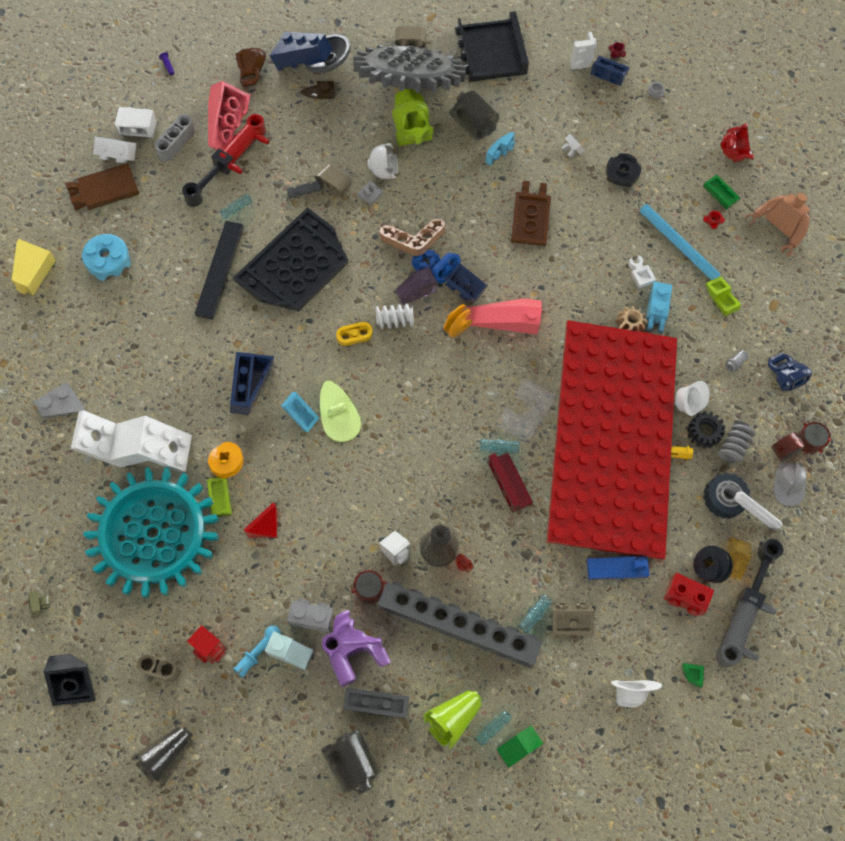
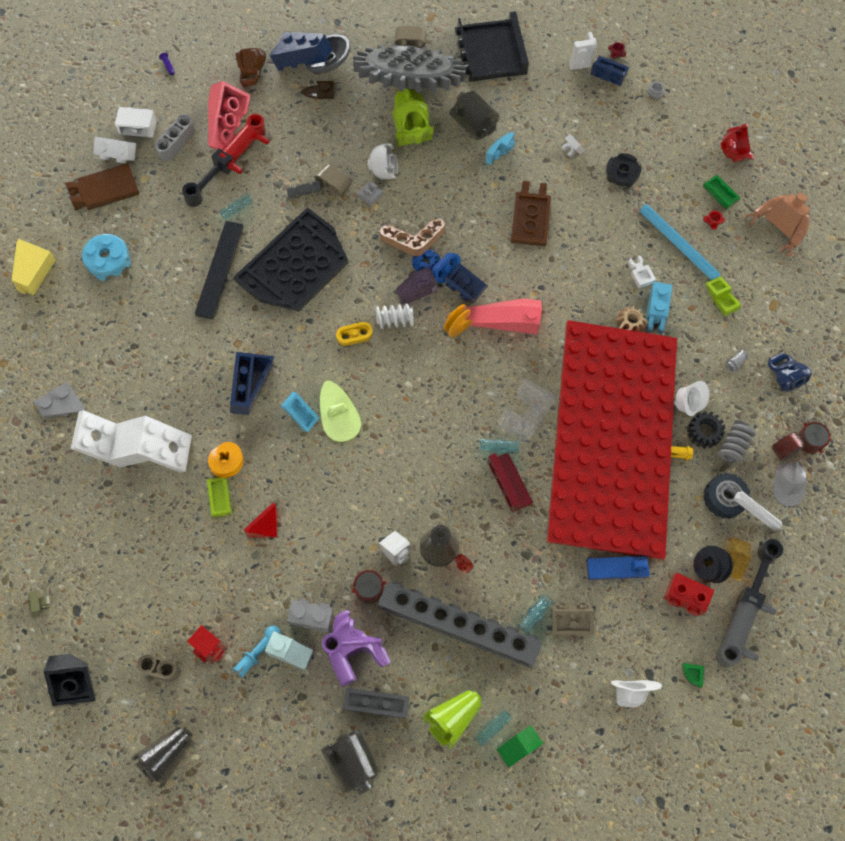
teal gear [83,467,219,599] -> none

